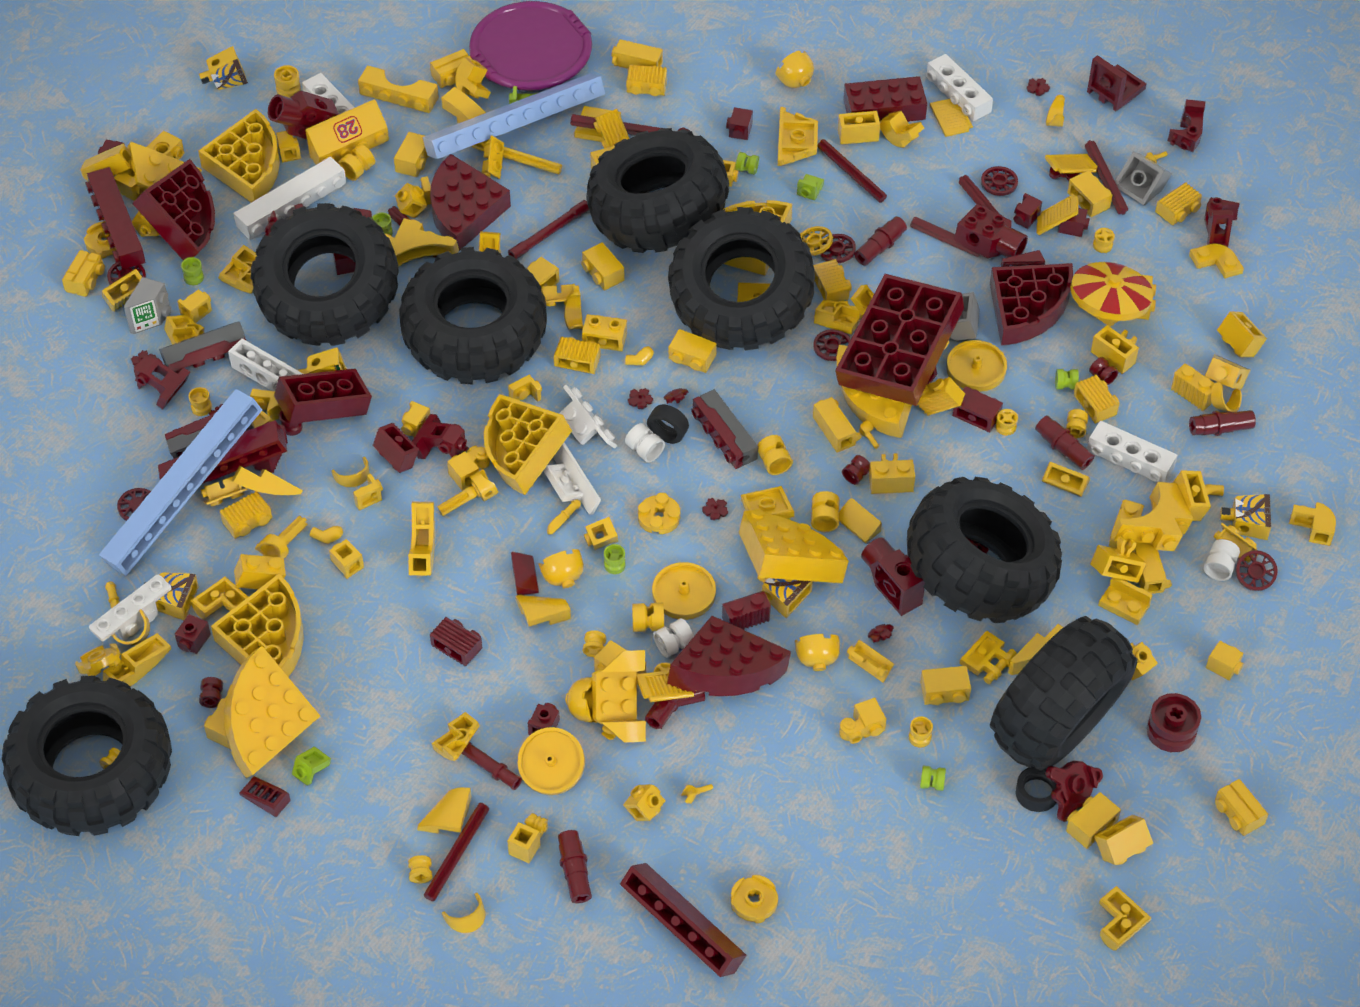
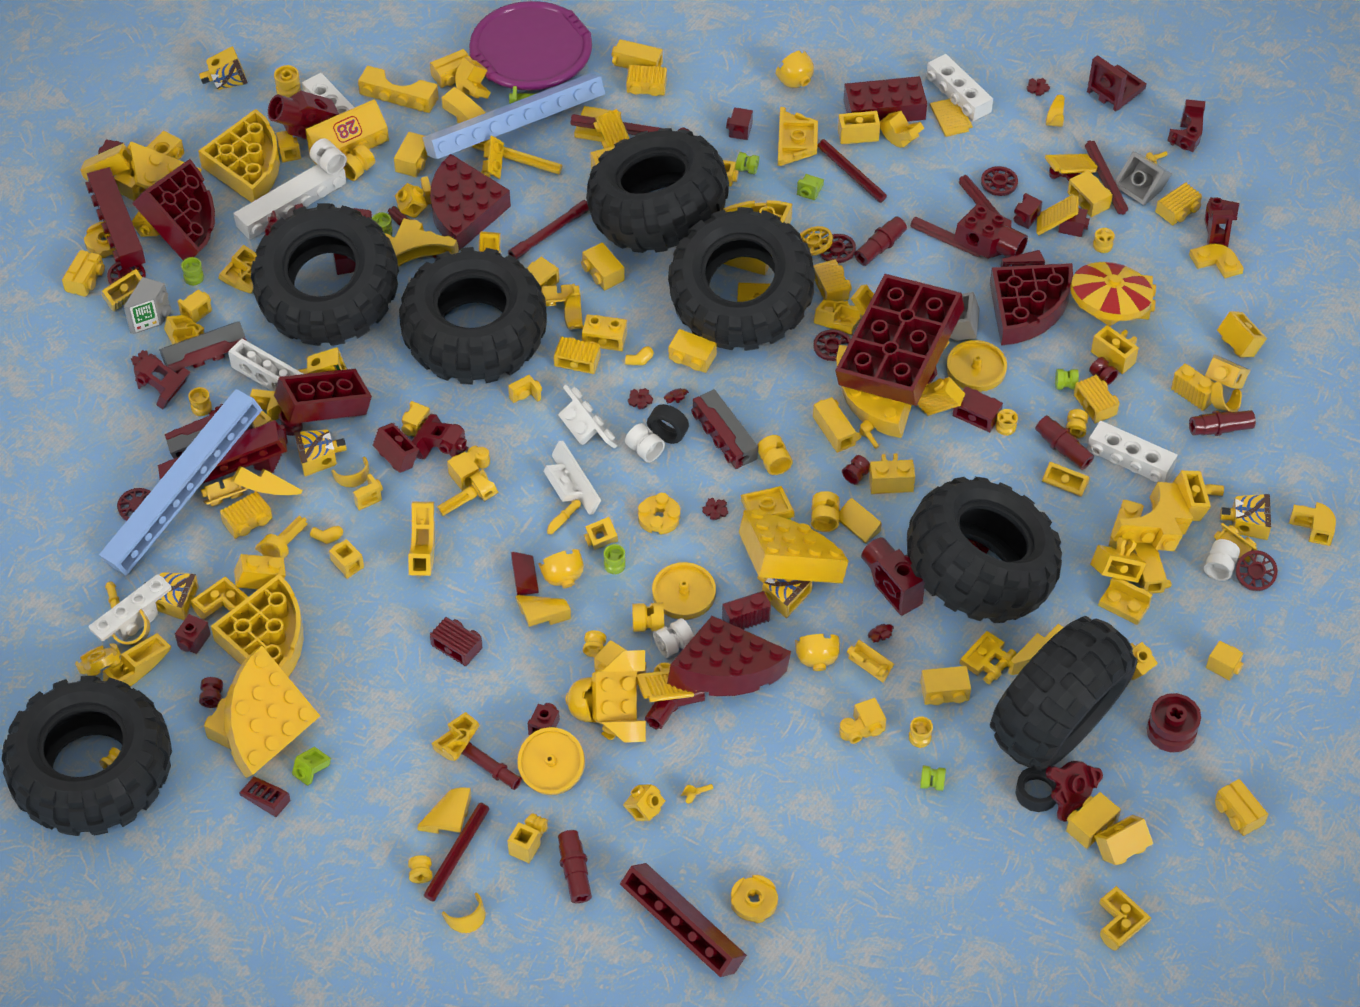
yellow brick [484,394,572,495] -> none
none -> torso [294,429,347,476]
none -> white wheel [309,138,347,175]

